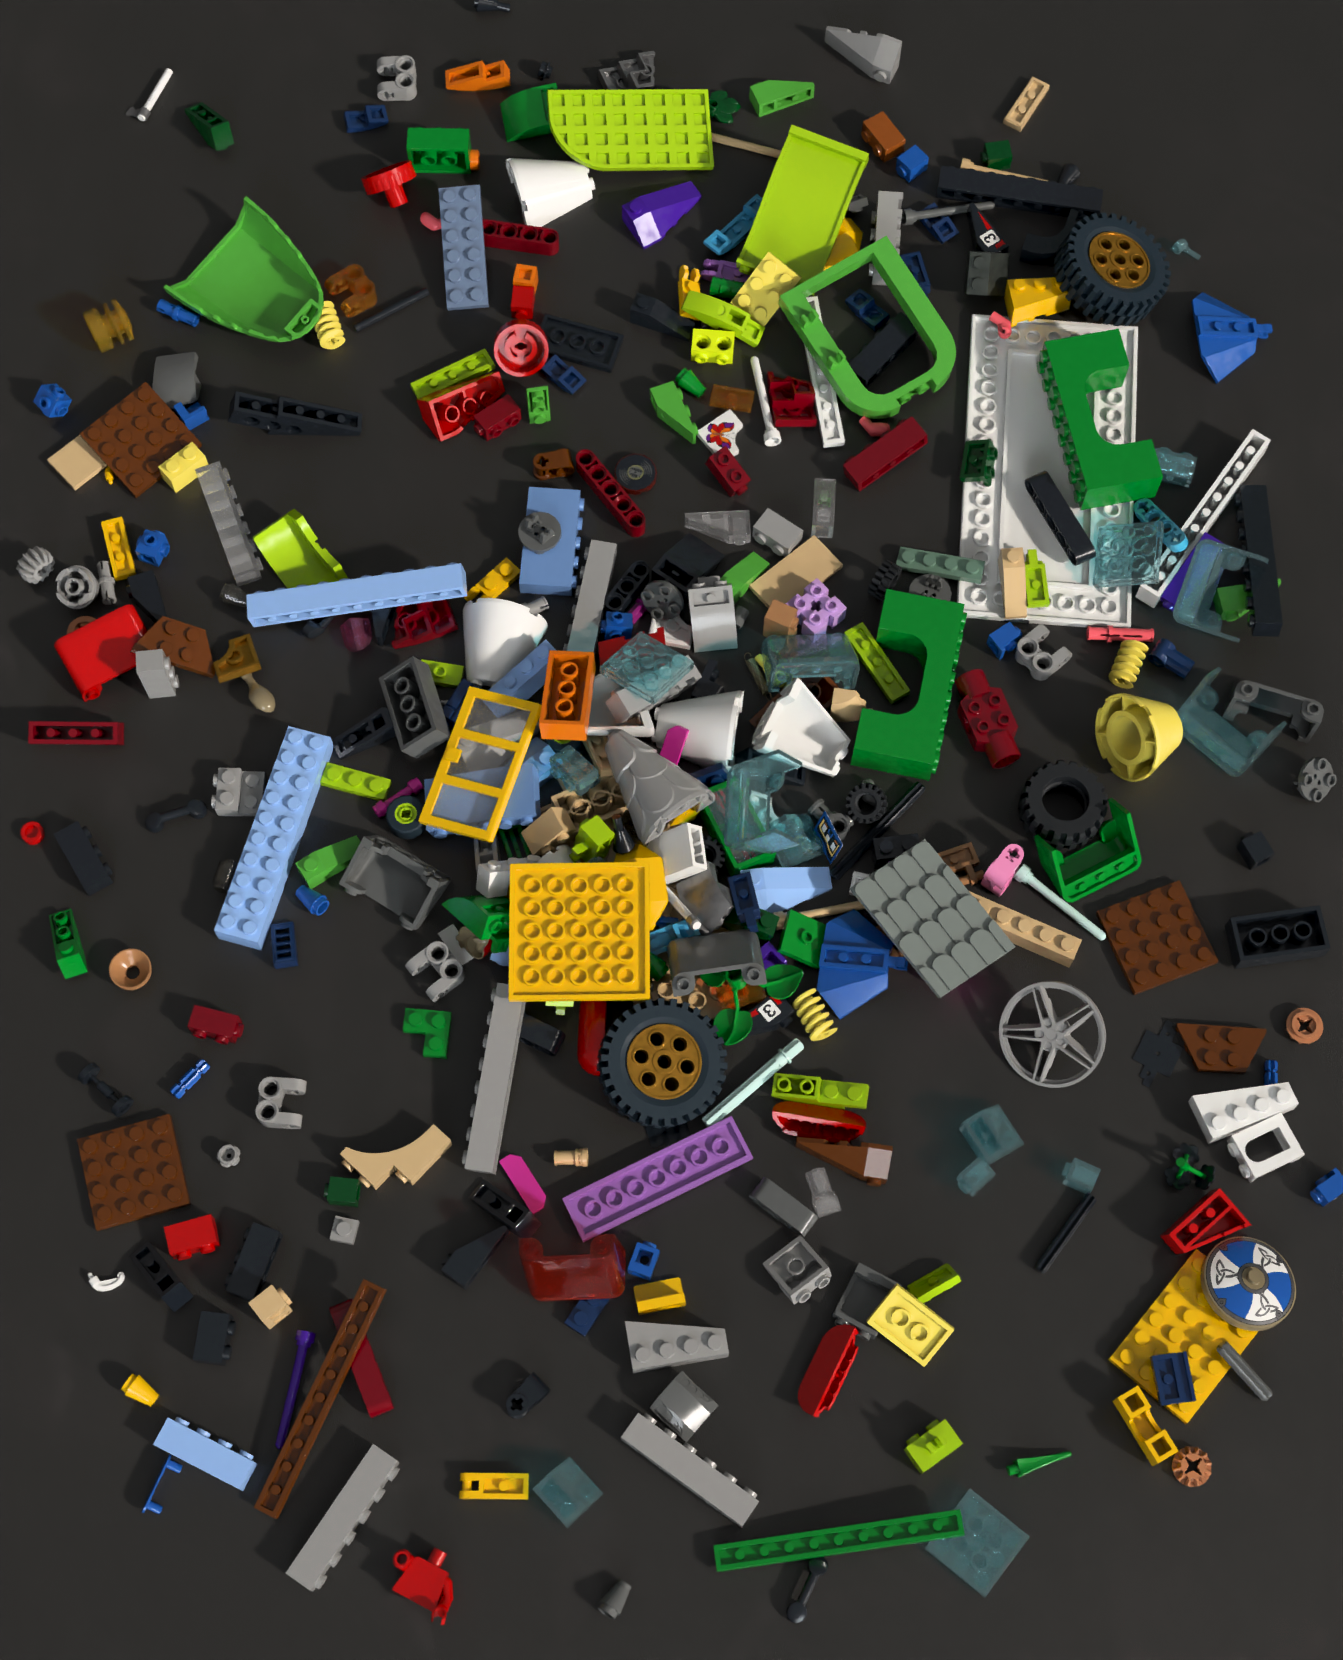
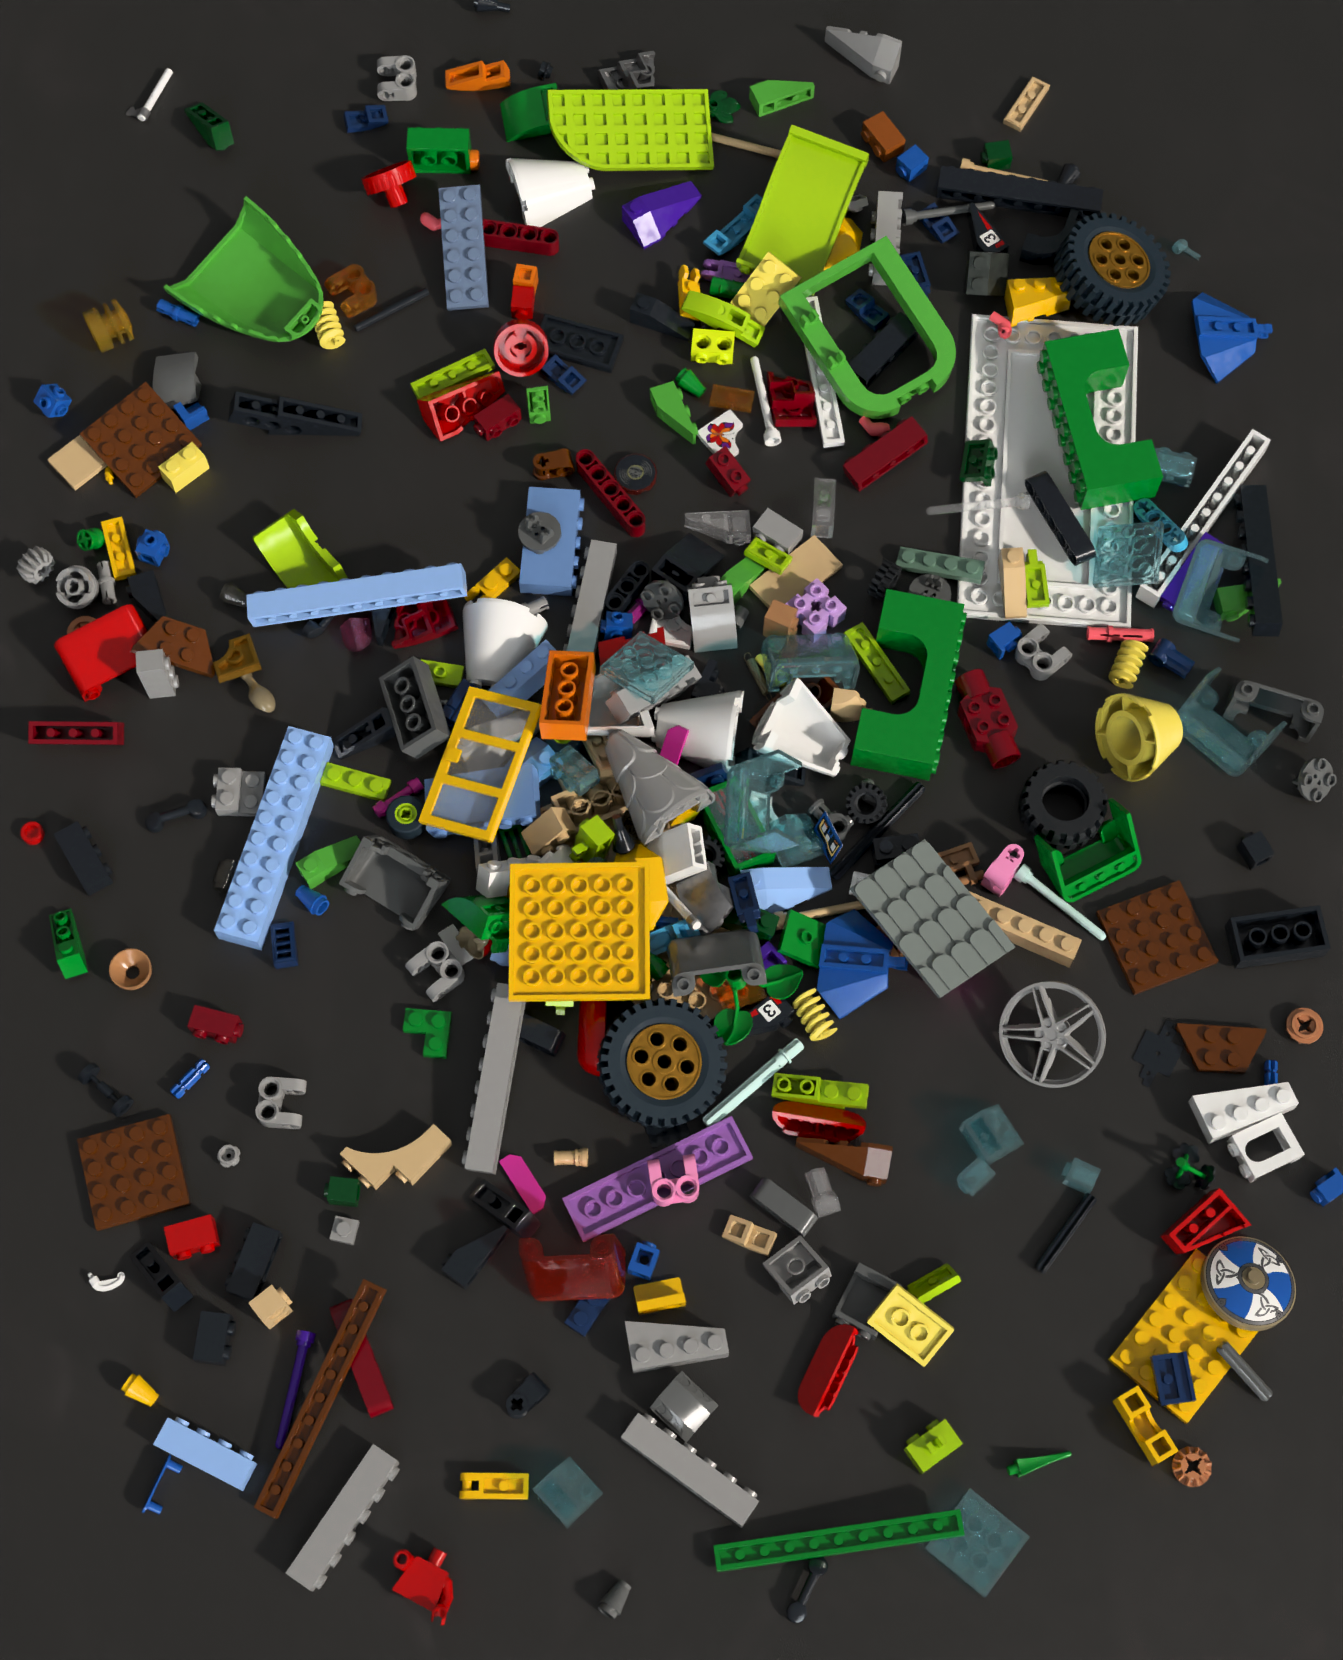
clear brick [195,461,264,587] -> none
none -> green wheel [76,528,105,551]
none -> bright pink piece [647,1154,699,1207]
none -> tan slope [722,1215,777,1257]
none -> lime plate [744,537,792,575]
none -> clear piece [926,492,1030,515]

